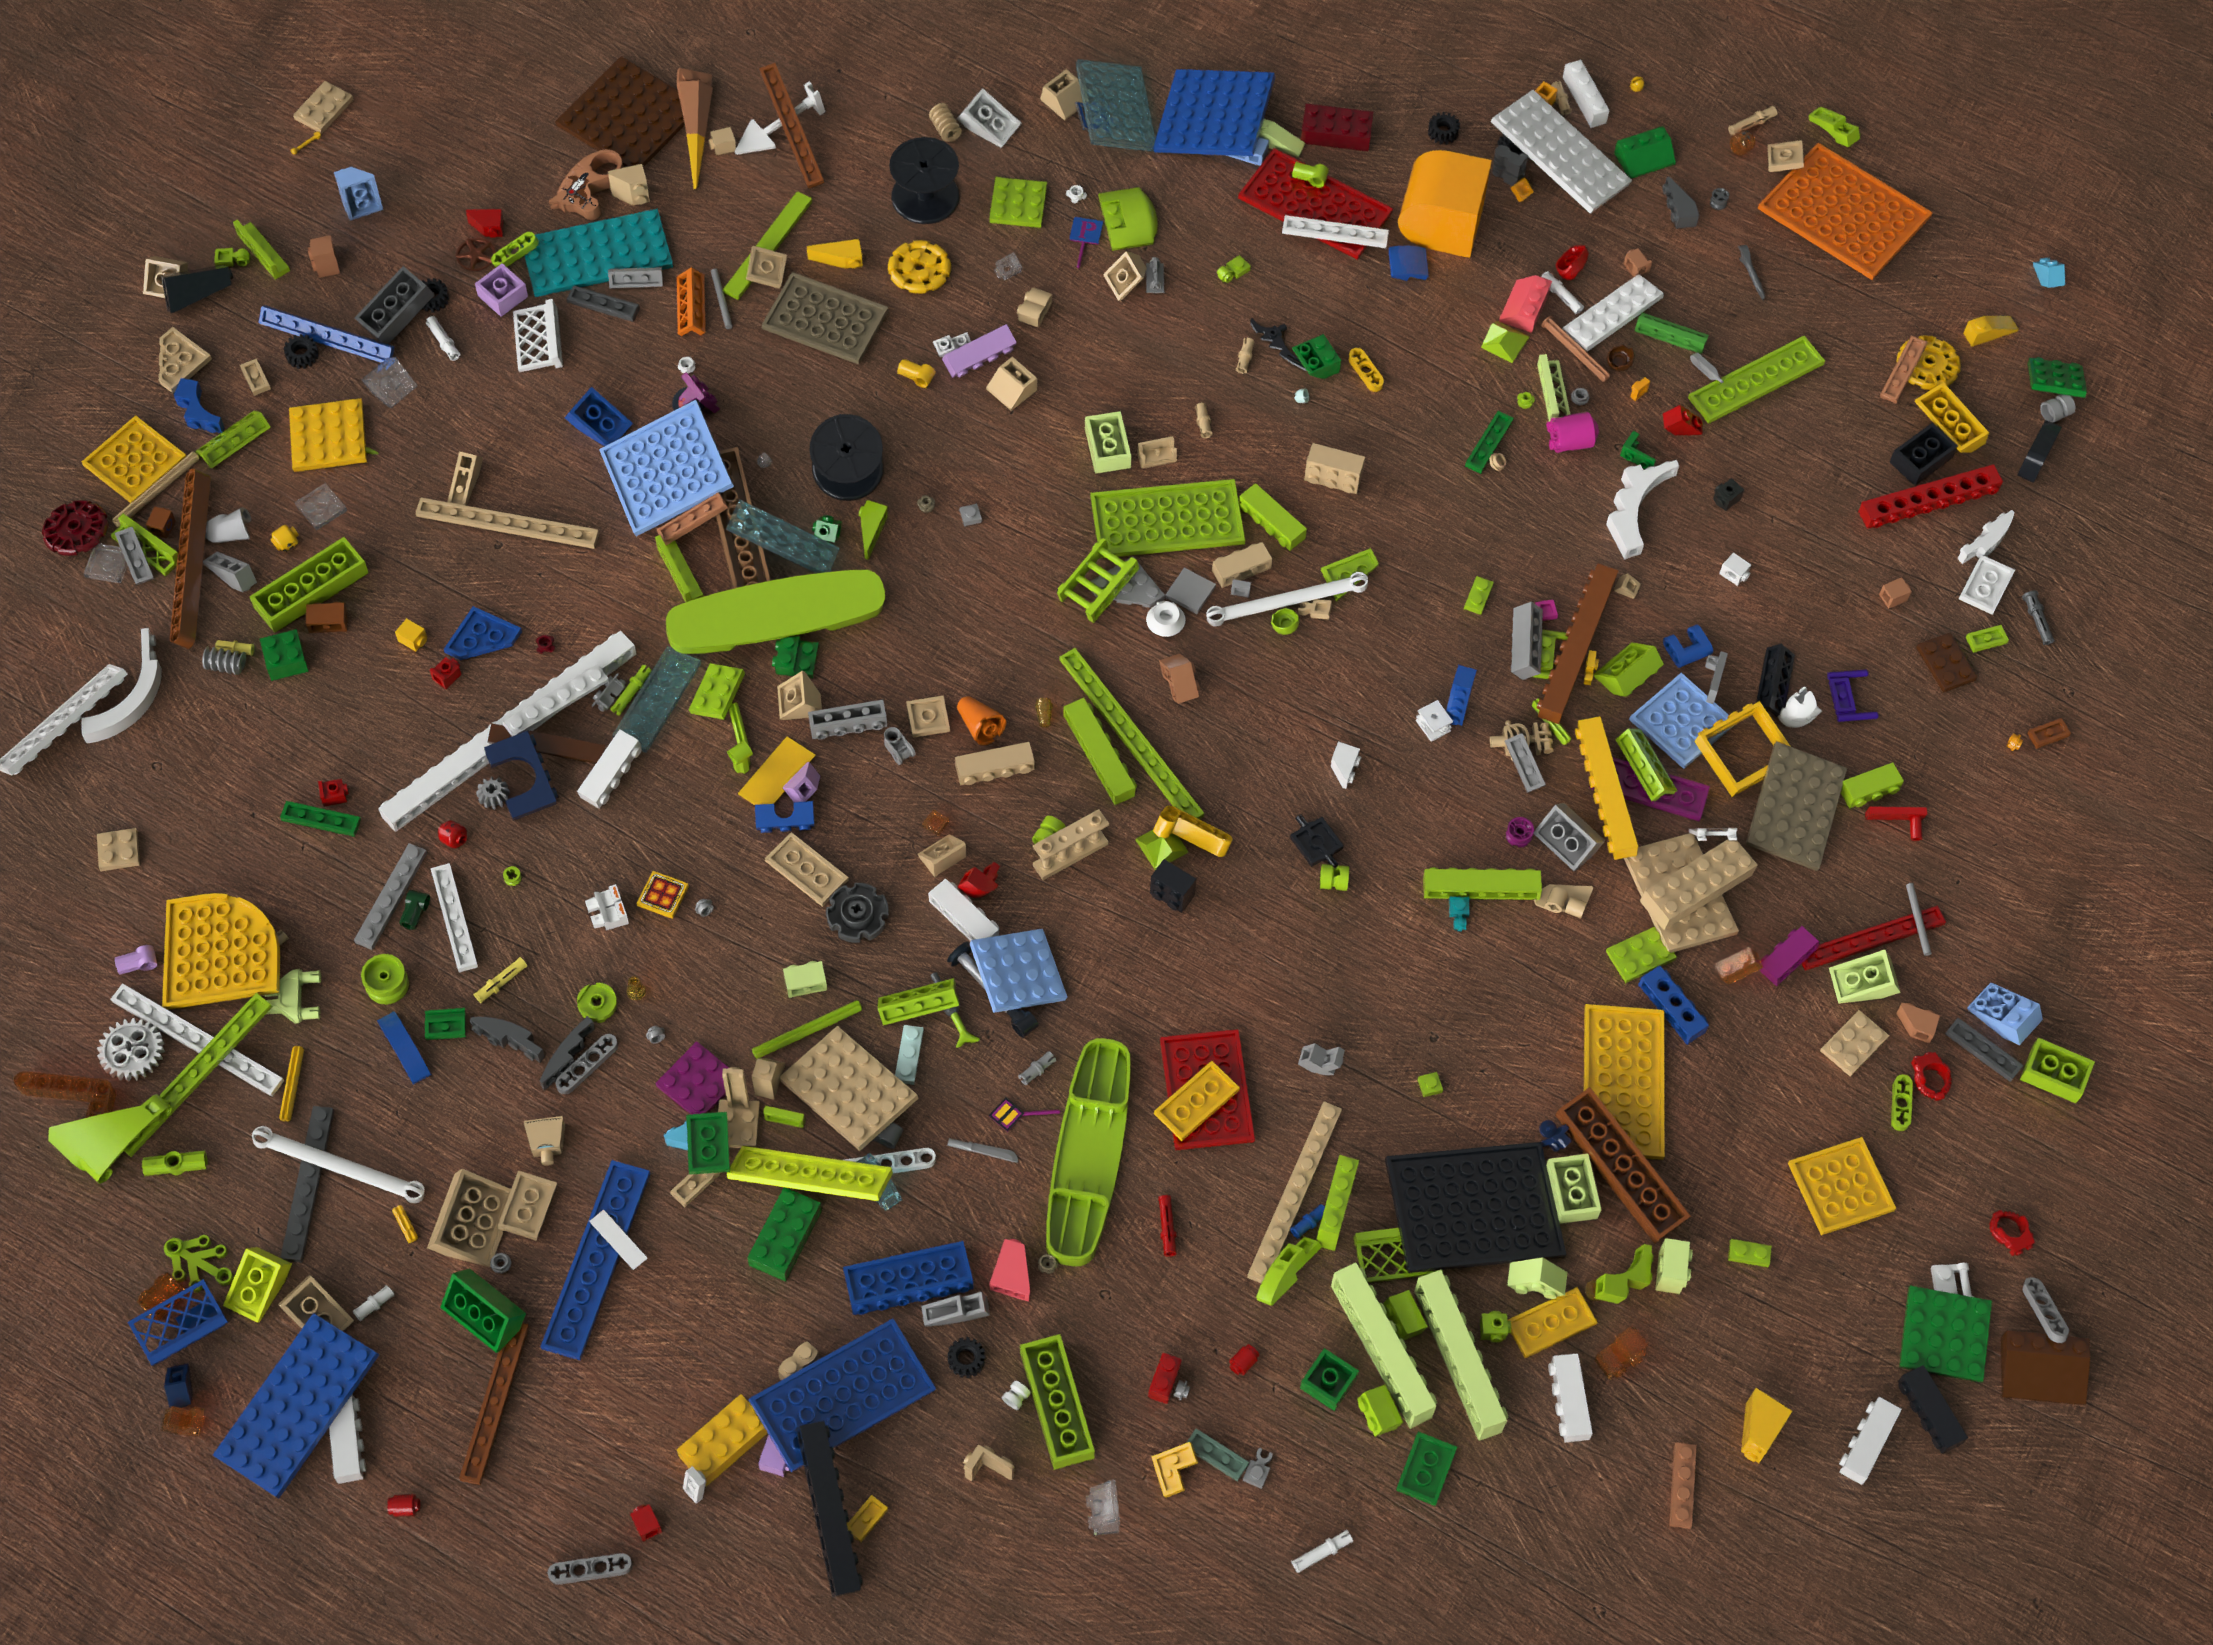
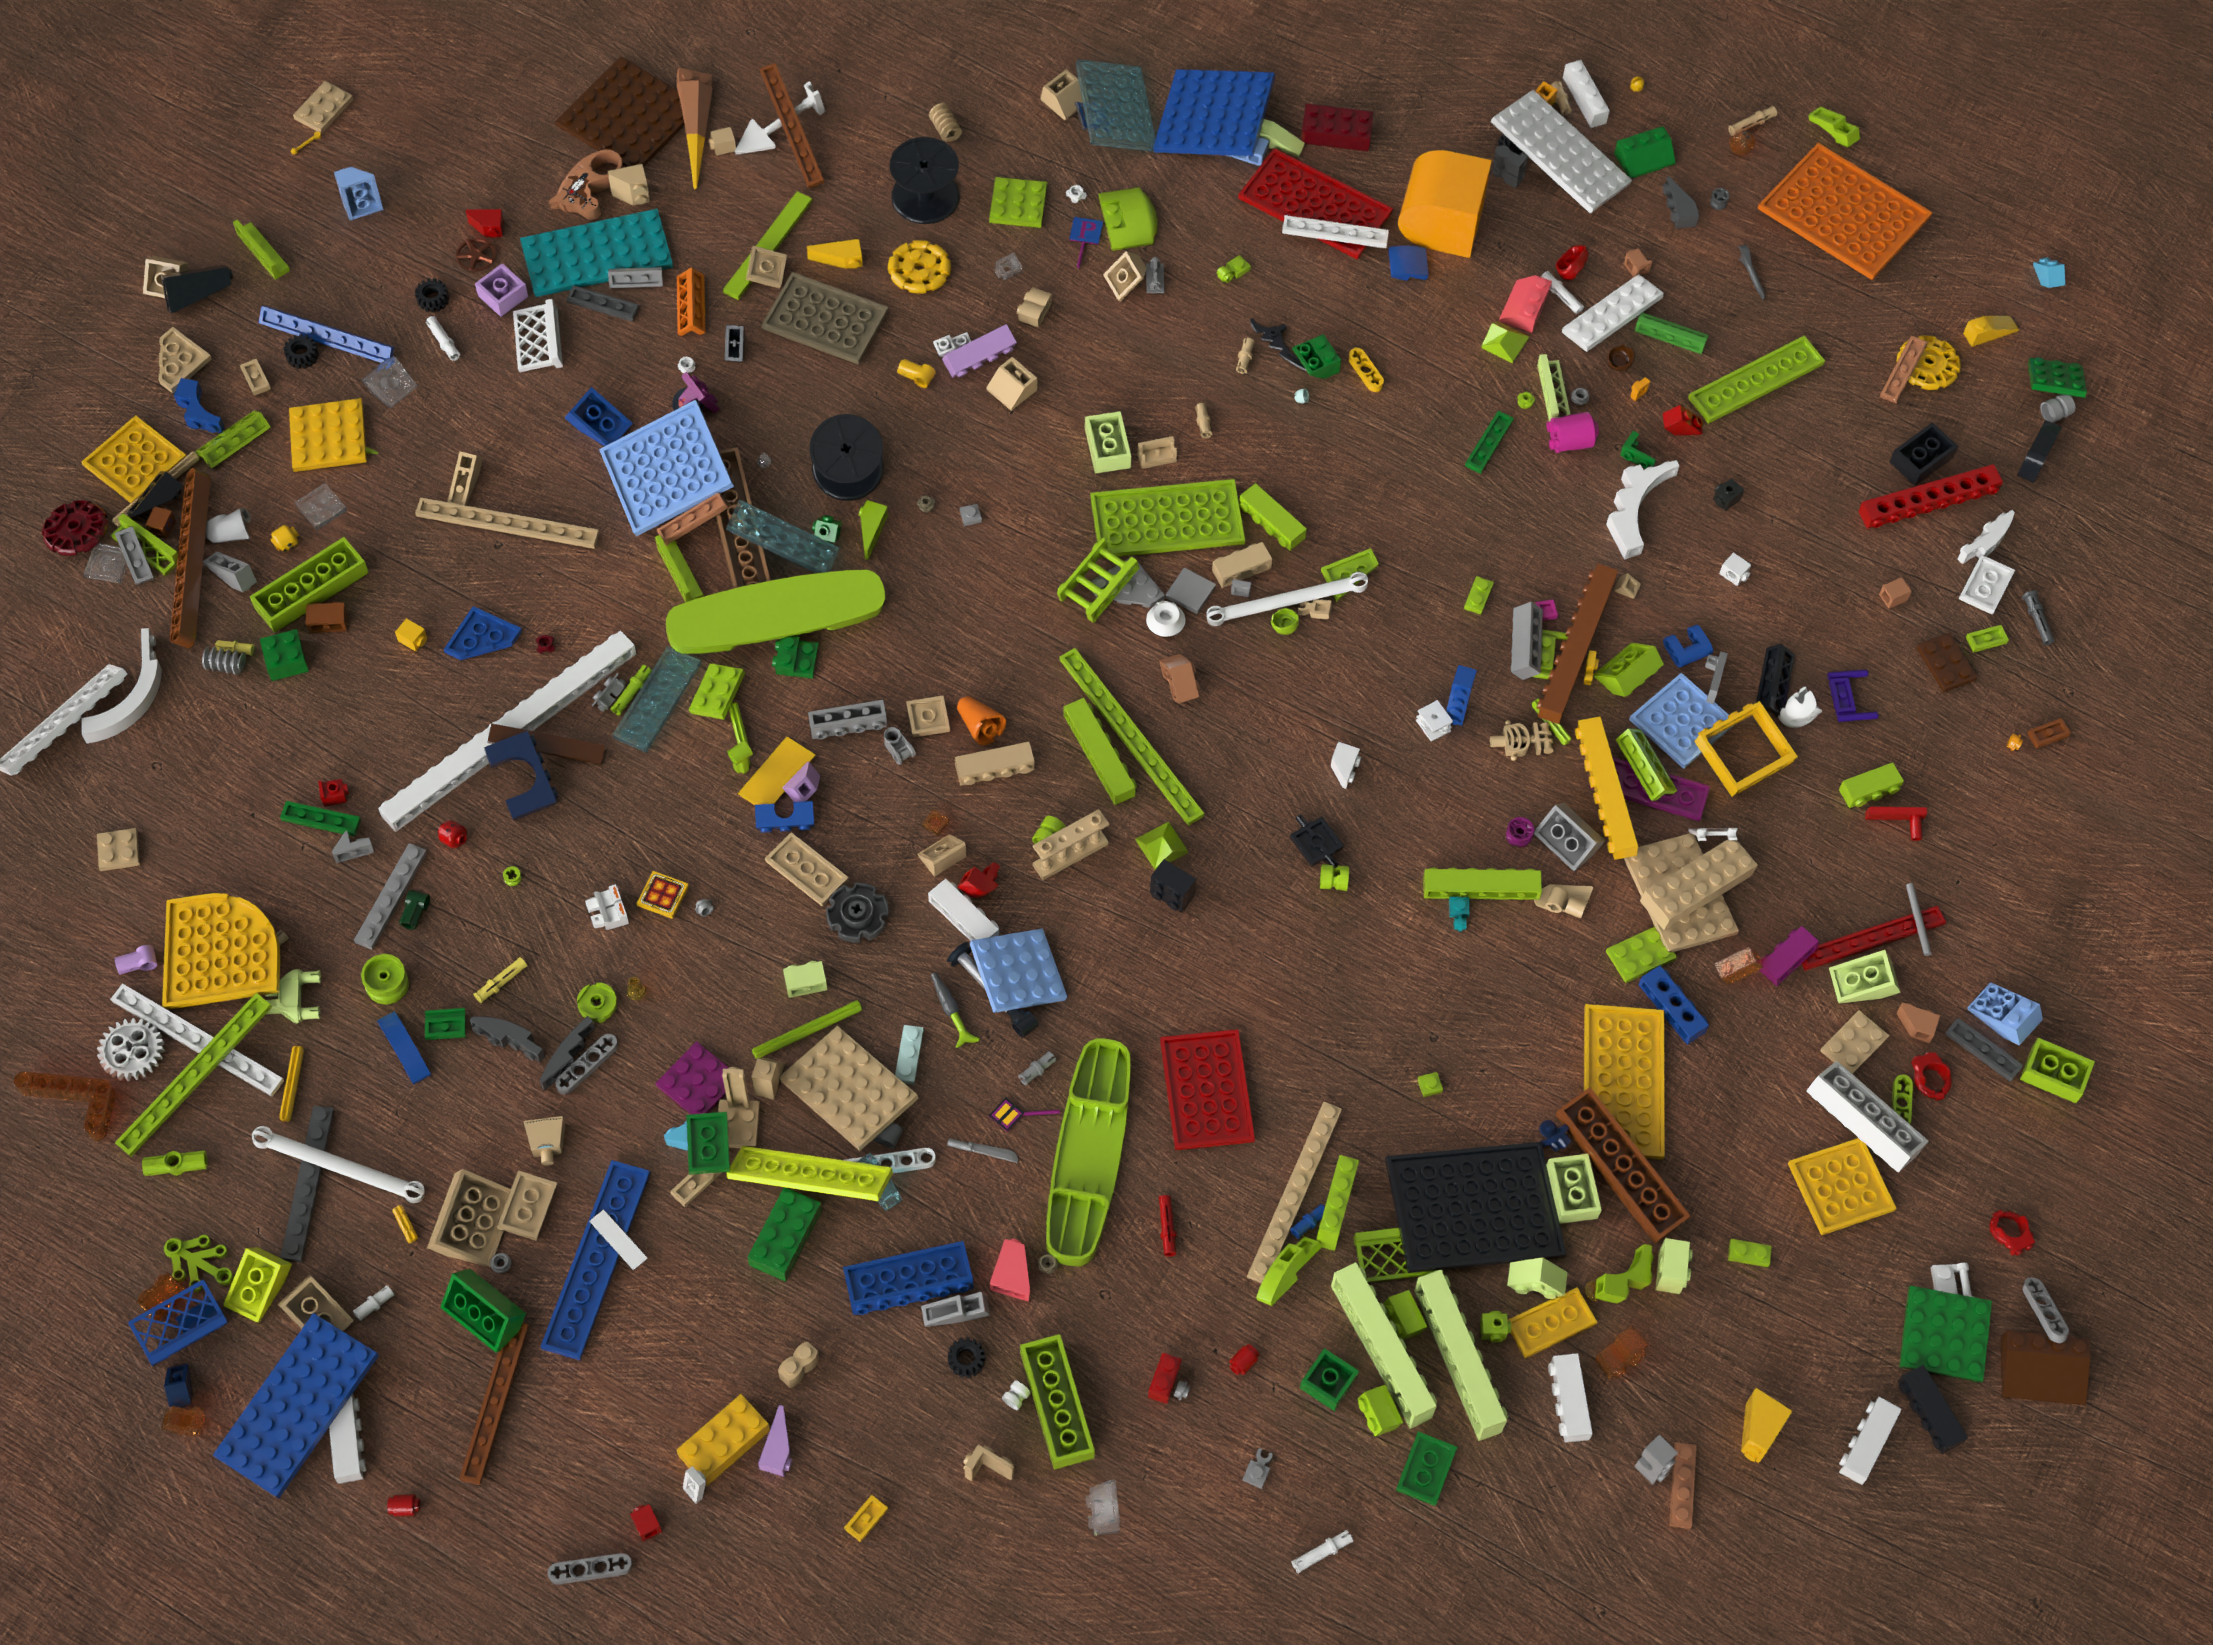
lime panel [48,1094,172,1184] -> none
lime plate [214,248,250,267] -> none
nougat brick [308,235,340,278] -> none
dark grey brick [355,266,434,345] -> none
red brick [429,657,462,689] -> none
white plate [431,863,478,973] -> none
light grey gear [476,776,510,810] -> none
lime beam [491,232,539,267] -> none
white plate [503,664,609,736] -> none
white brick [577,729,642,809] -> none
light grey plate [646,1026,665,1044] -> none
light grey bar [711,269,732,329] -> none
blue plate [749,1319,936,1473] -> none
lime tile [764,1106,805,1128] -> none
tan slope [777,671,822,720] -> none
black brick [796,1421,863,1598] -> none
lime fence [878,978,959,1025] -> none
white slope [957,88,1021,148] -> none
clear yellow cone [1034,698,1053,727] -> none
yellow plate [1152,1442,1198,1498] -> none
yellow beam [1153,805,1233,857] -> none
yellow plate [1154,1061,1240,1141] -> none
sand green plate [1187,1429,1249,1482] -> none
lime piece [1292,162,1329,188] -> none
light grey brick [1298,1043,1345,1075] -> none
tan brick [1304,443,1365,494] -> none
black tyre [1428,112,1460,145] -> none
tan plate [1489,453,1506,471] -> none
light grey plate [1504,733,1546,793] -> none
light orange plate [1510,177,1534,202] -> none
nougat axle [1541,316,1610,382] -> none
light grey piece [1690,353,1724,383] -> none
dark tan plate [1746,741,1847,871] -> none
tan plate [1768,140,1804,172] -> none
yellow slope [1915,382,1989,453] -> none
none -> black slope [126,471,183,516]
none -> light grey slope [332,830,374,863]
none -> black slope [725,324,746,362]
none -> light grey arch [1635,1435,1678,1484]
none -> white brick [1807,1061,1929,1172]

